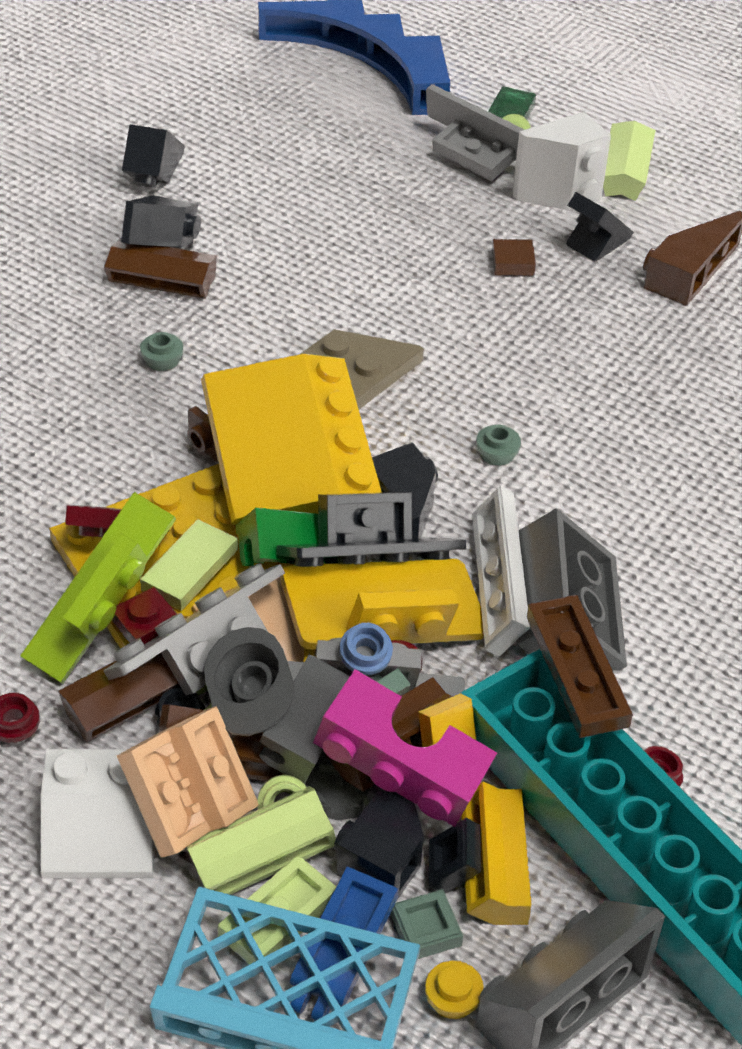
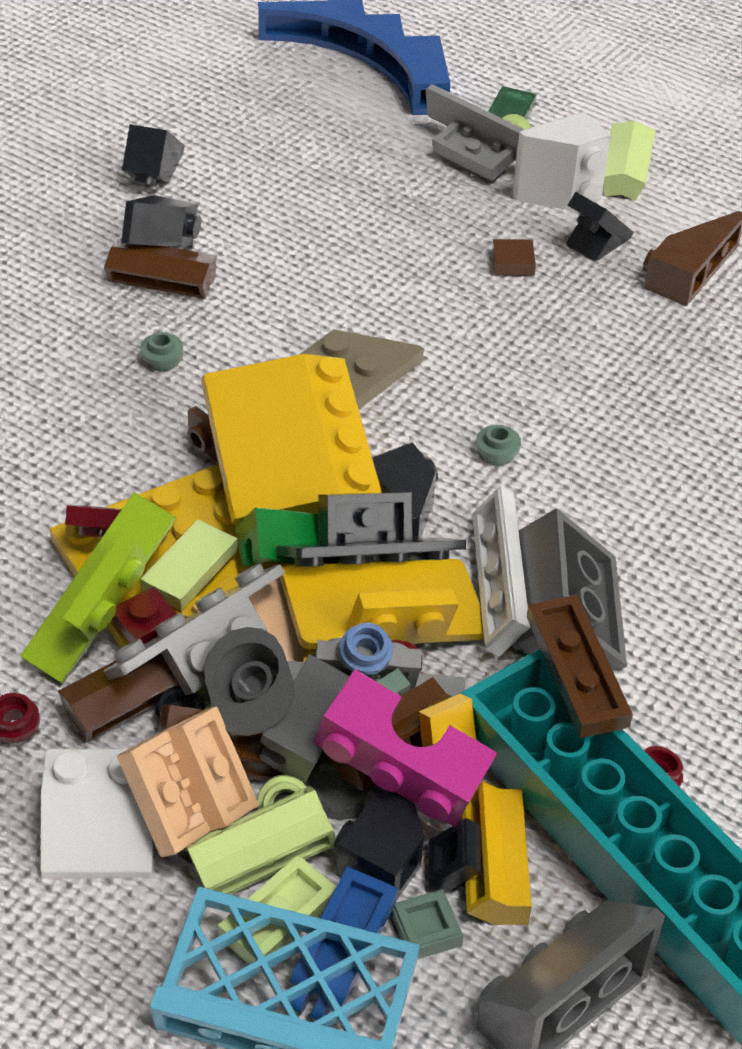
yellow plate [425,960,484,1019] -> none

